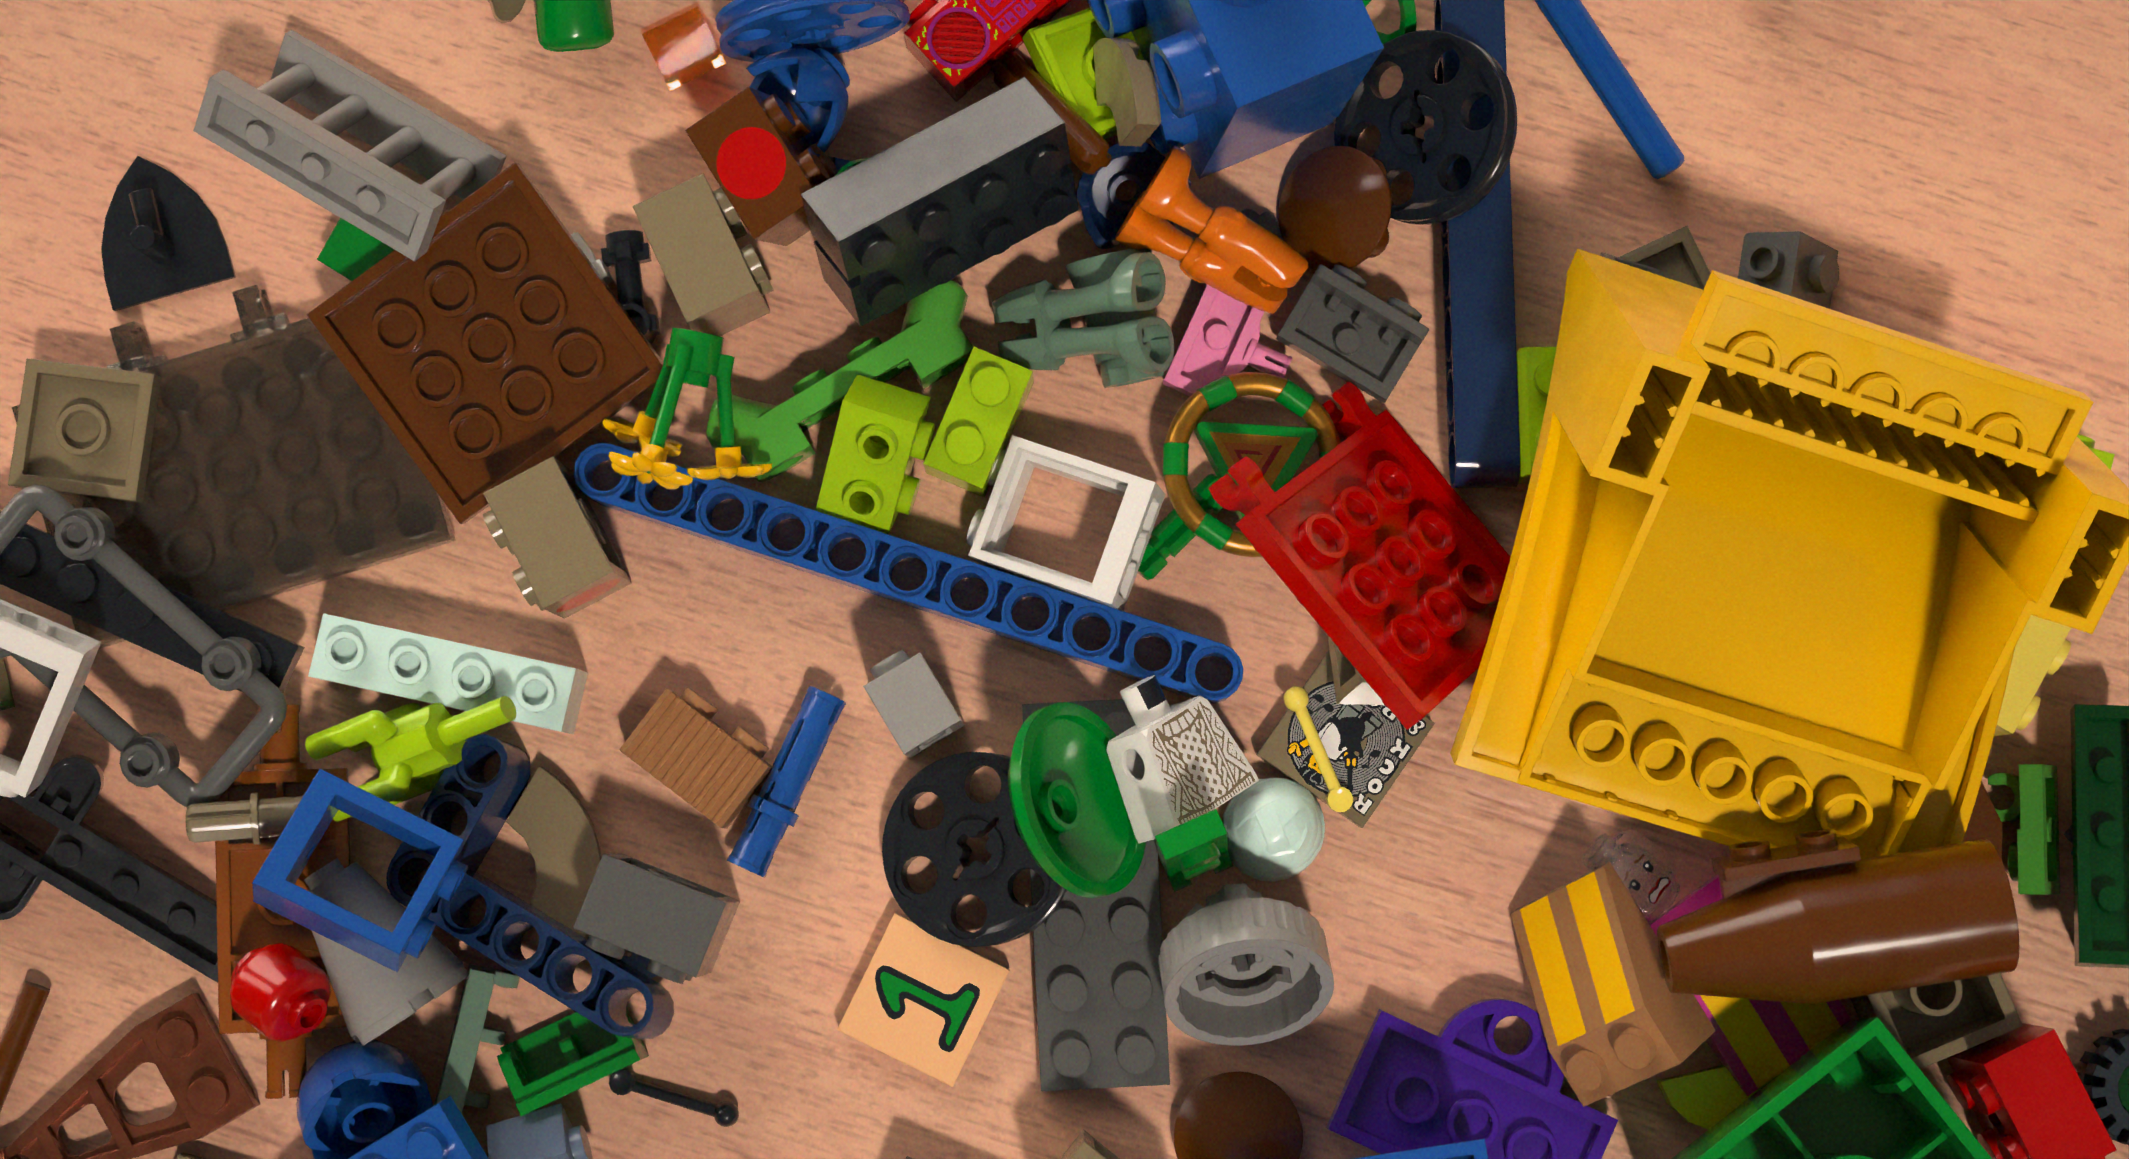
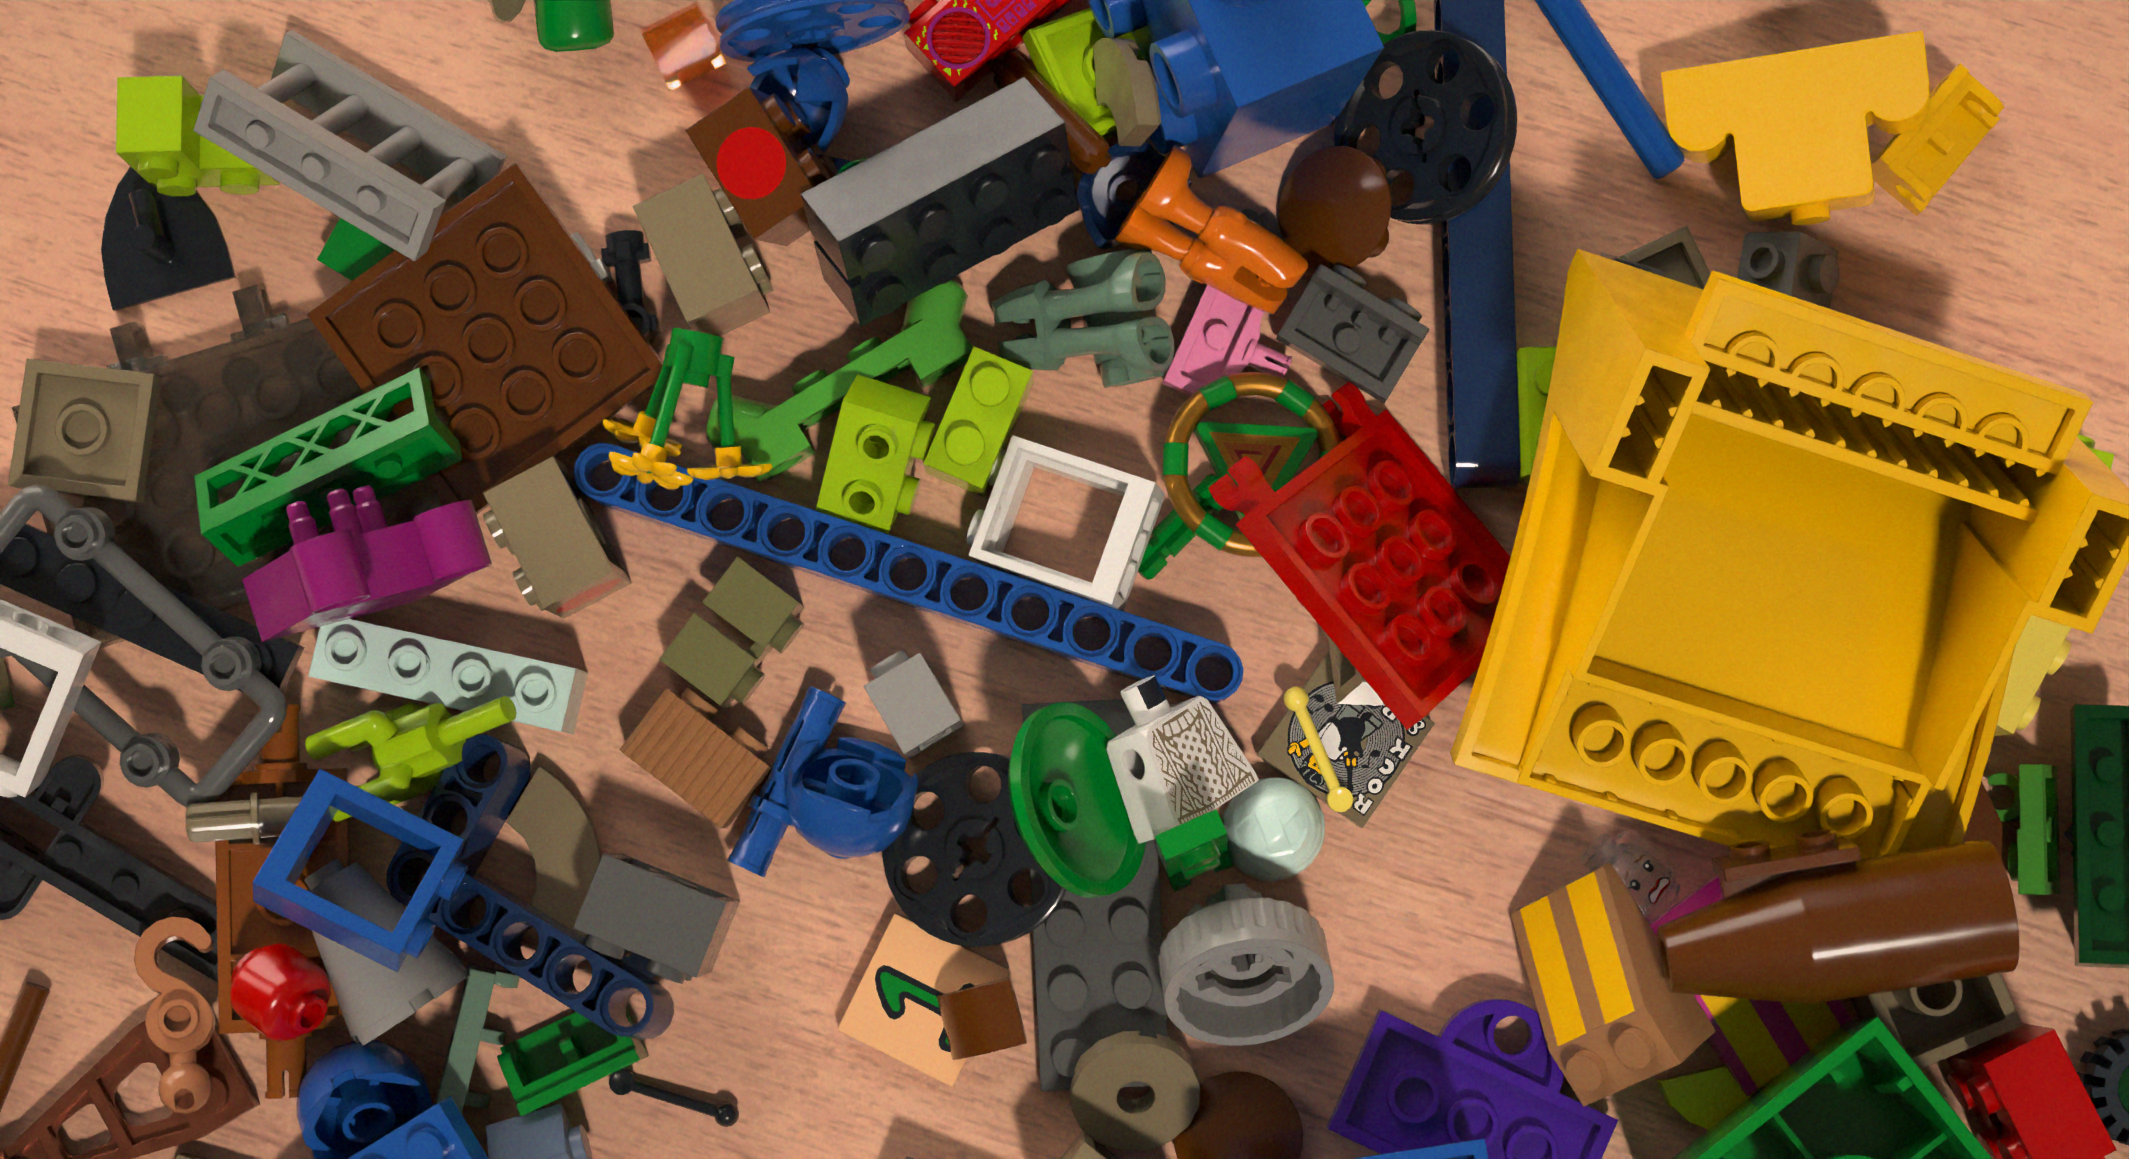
none -> lime brick [116,76,280,196]
none -> nougat piece [134,917,215,1114]
none -> green fence [194,368,463,567]
none -> magenta piece [242,485,492,642]
none -> olive piece [659,556,804,709]
none -> blue cylinder [786,737,919,859]
none -> reddish brown brick [936,976,1027,1060]
none -> dark tan tile [1070,1031,1200,1151]
none -> yellow brick [1661,31,1930,225]
none -> yellow hinge [1871,63,2004,216]

